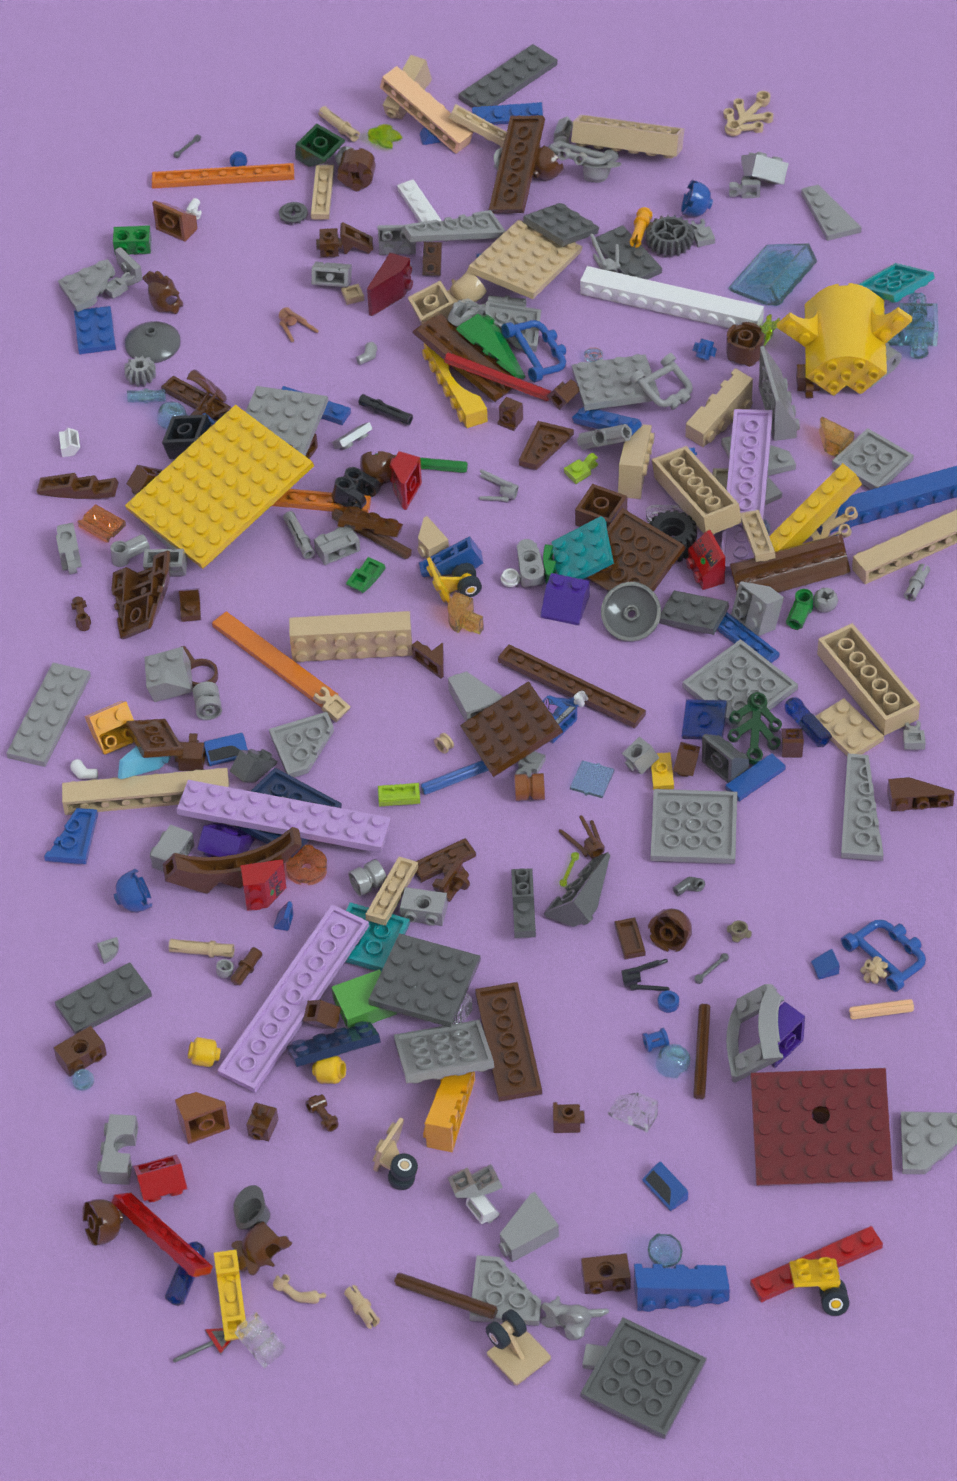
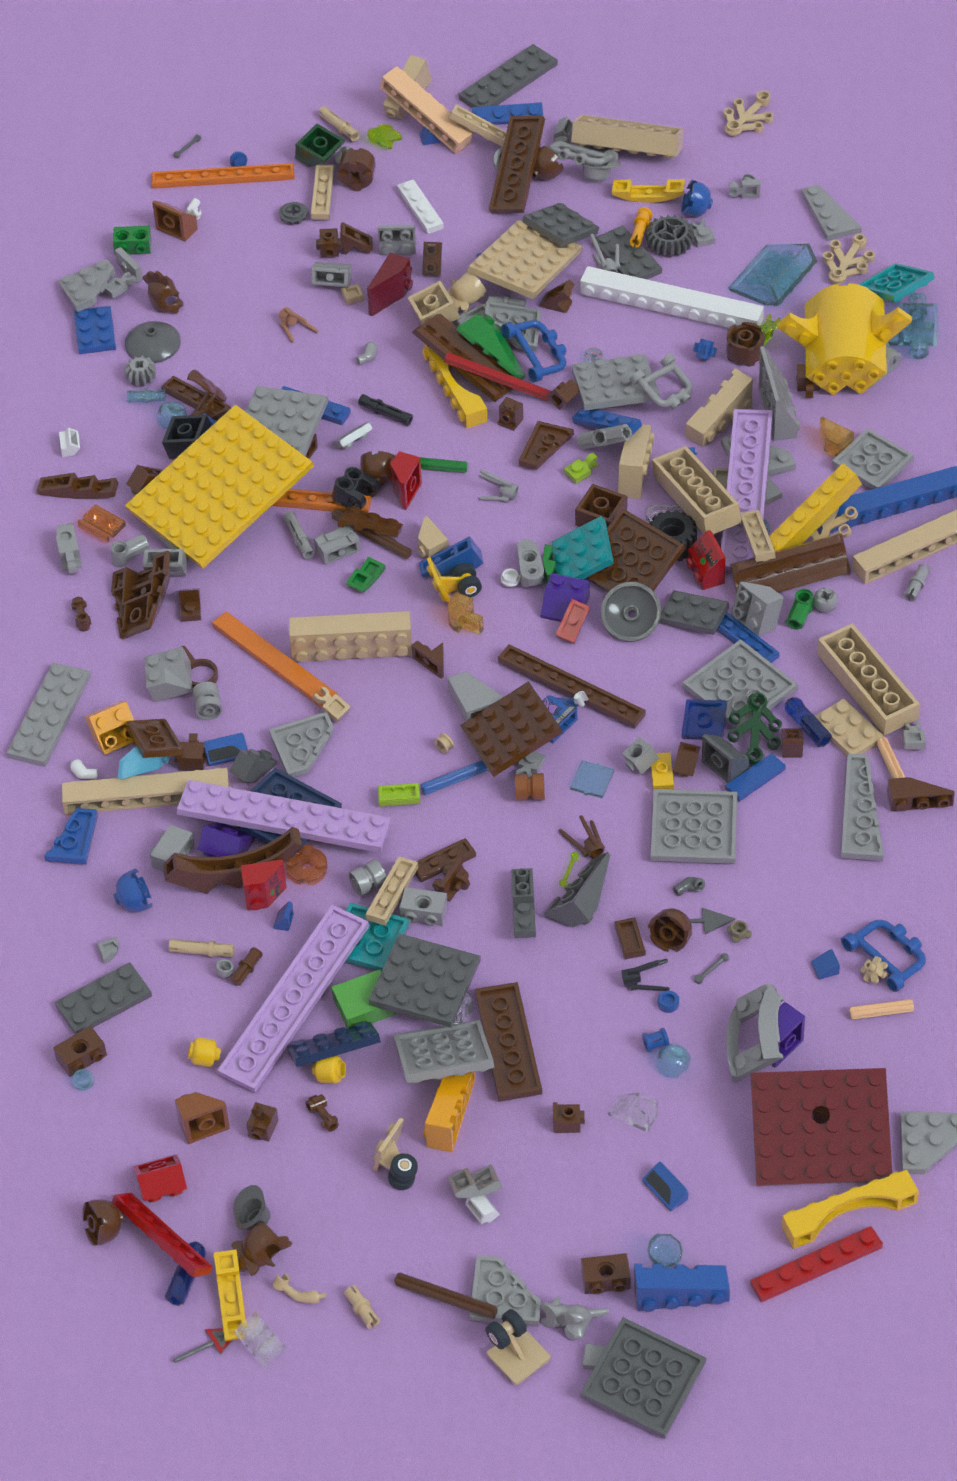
light grey arch [97,1114,139,1185] -> none
reddish brown brick [303,1000,341,1029] -> none
light grey wing [402,210,506,242] -> none
light grey piece [447,298,486,326] -> none
light grey slope [499,1192,559,1262] -> none
reddish brown axle [693,1003,711,1099] -> none
slope [741,152,789,185] -> none
yellow plate [790,1257,850,1316] -> none
none -> reddish brown slope [540,279,575,313]
none -> plate [555,599,590,644]
none -> yellow slope [612,180,685,203]
none -> dark grey piece [690,908,735,934]
none -> yellow arch [782,1170,919,1249]
none -> tan plant [823,233,875,285]
none -> light nougat axle [877,737,905,779]

